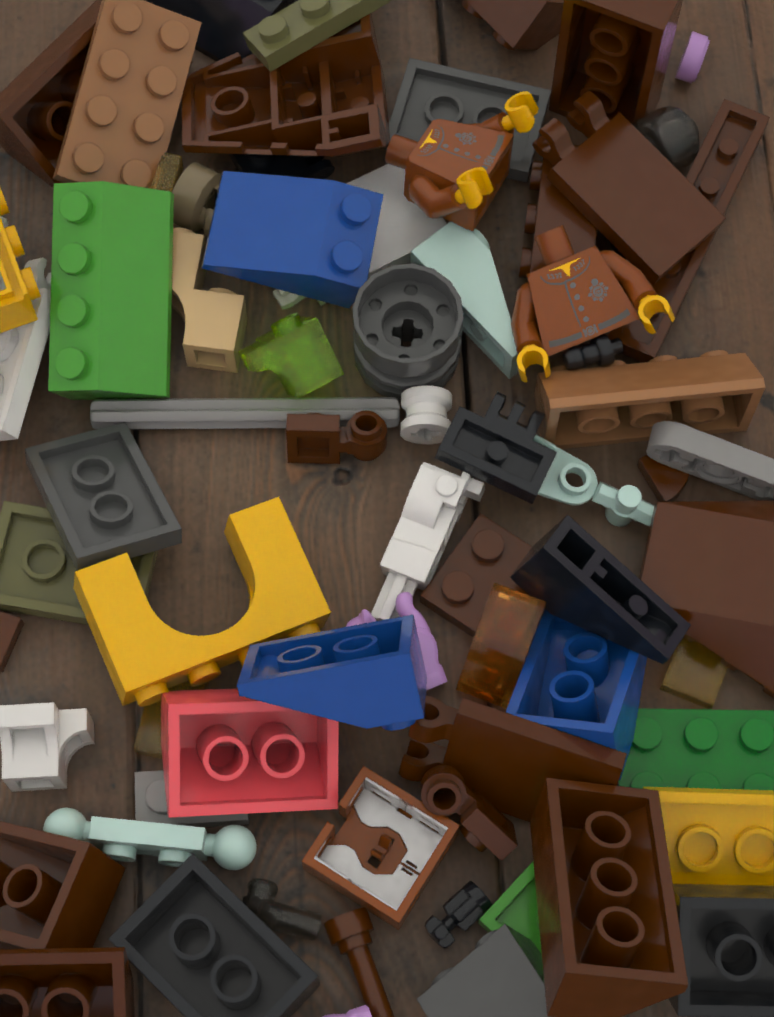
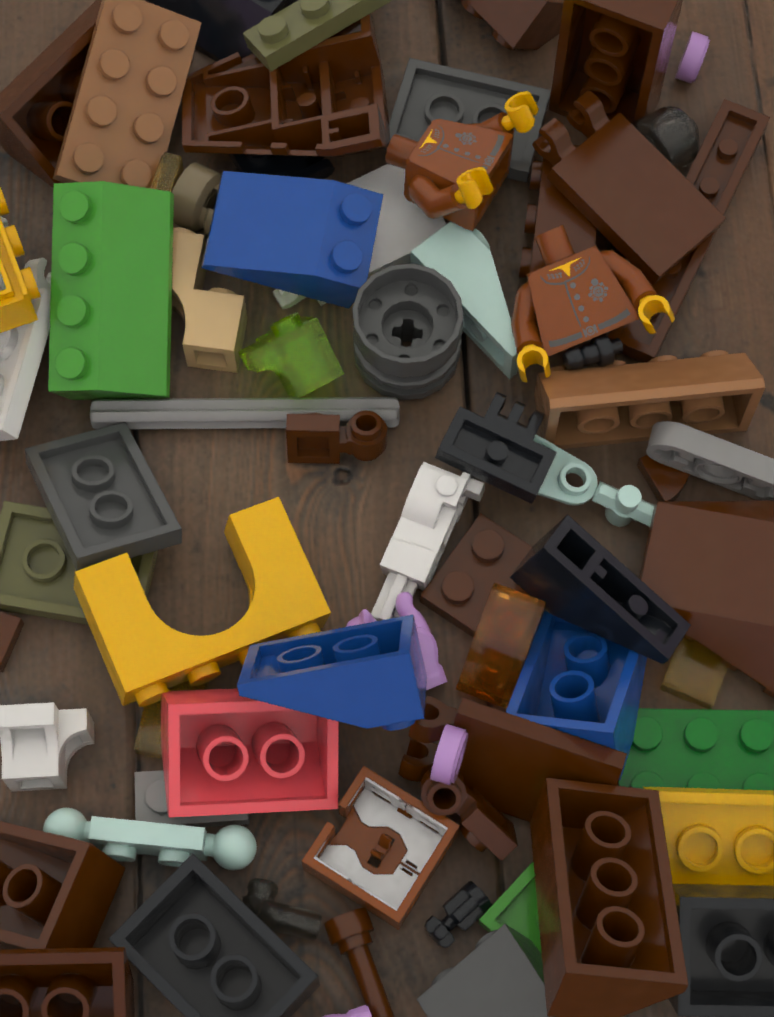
white wheel [400,385,452,444] -> none
none -> lavender tile [430,724,468,785]

